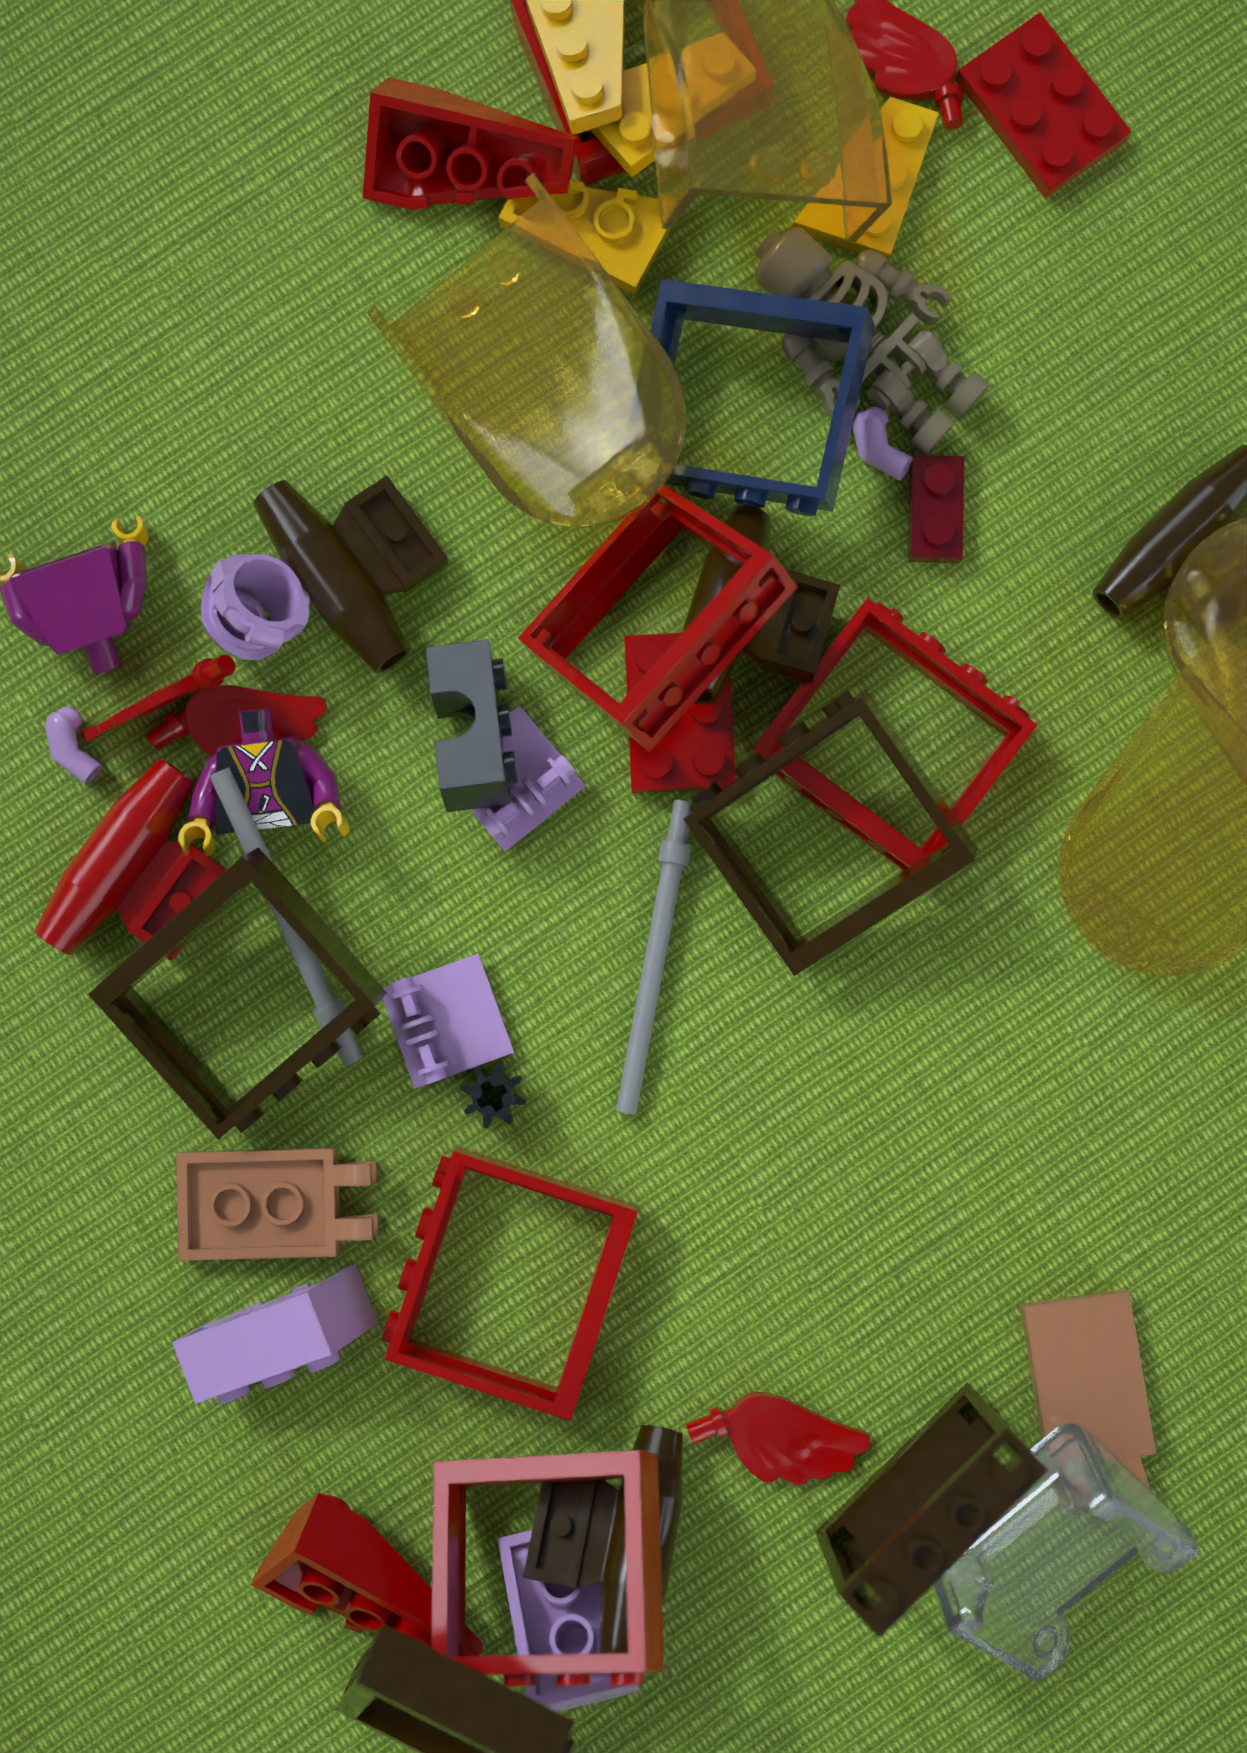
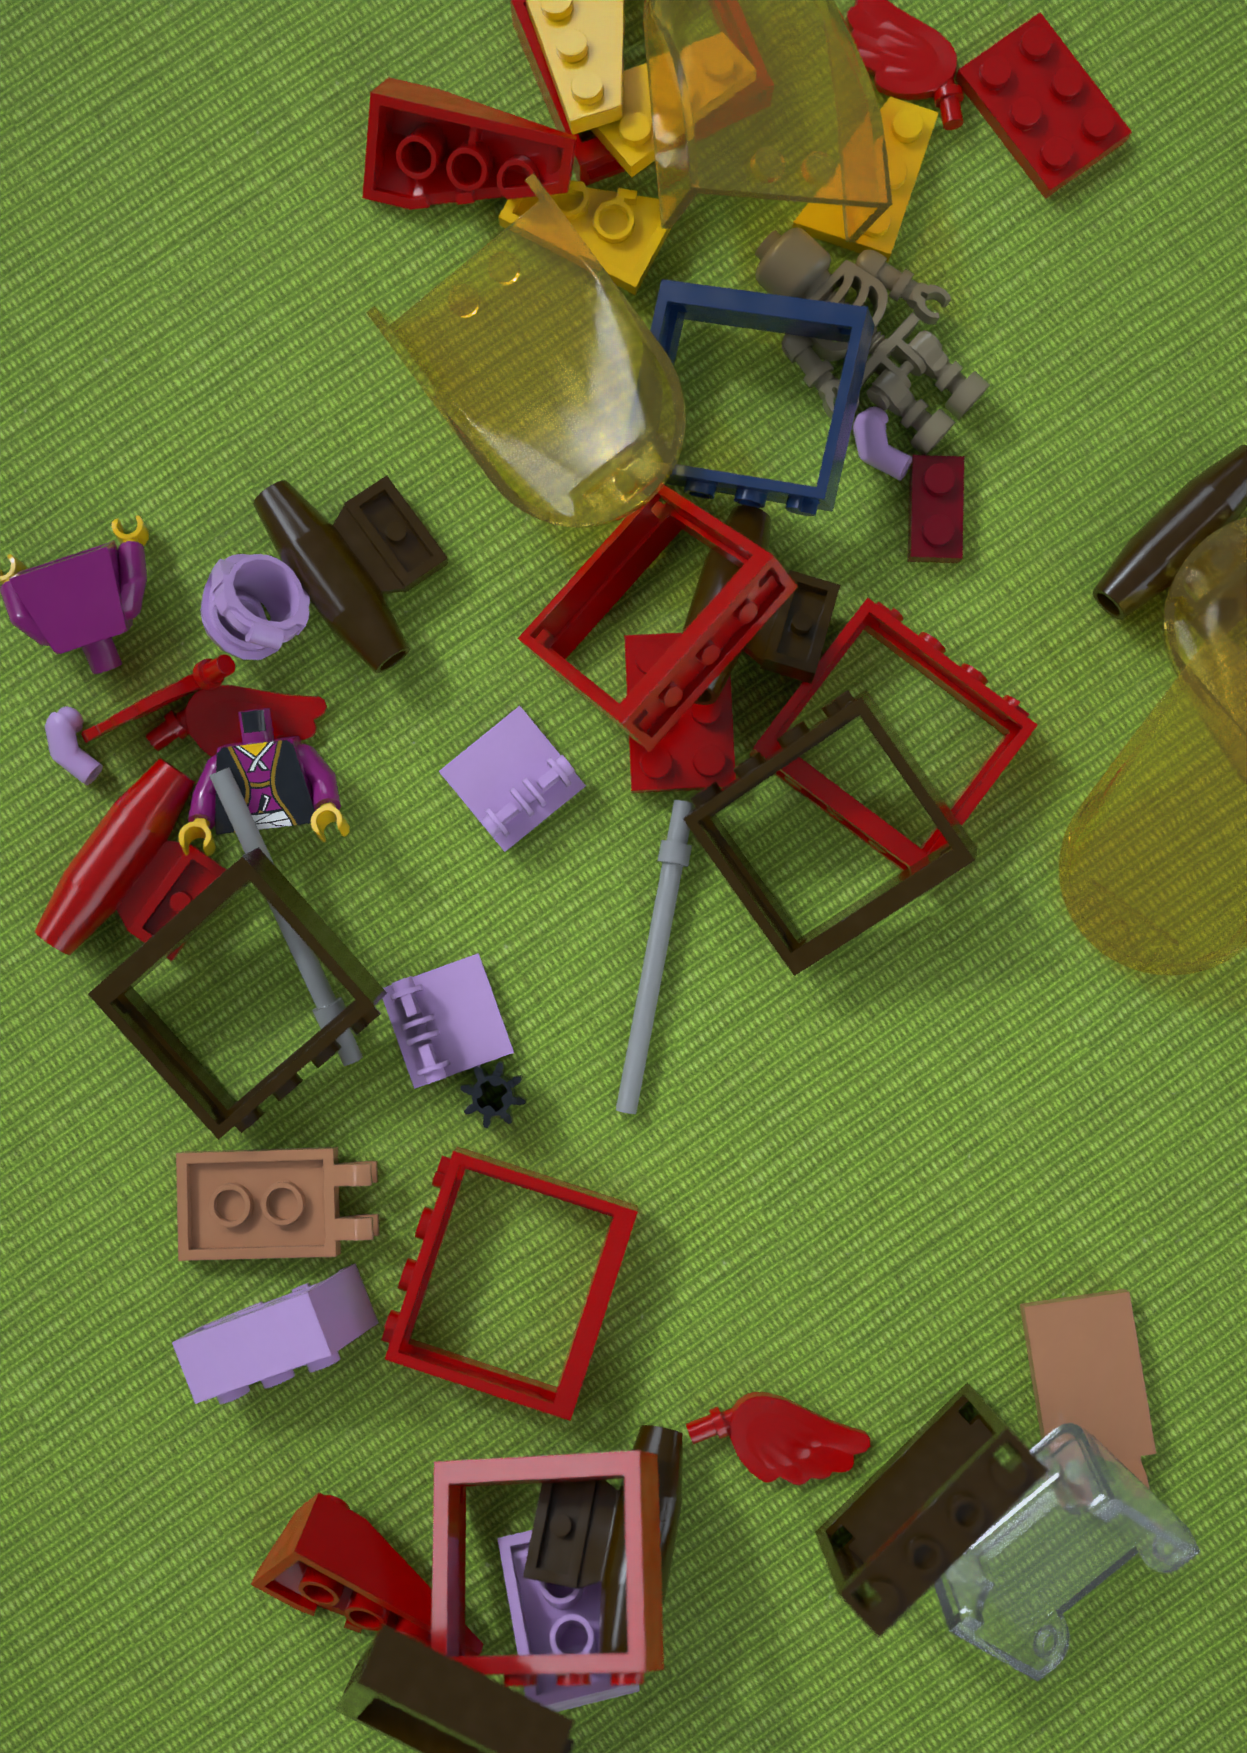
arch [426,639,518,812] -> none

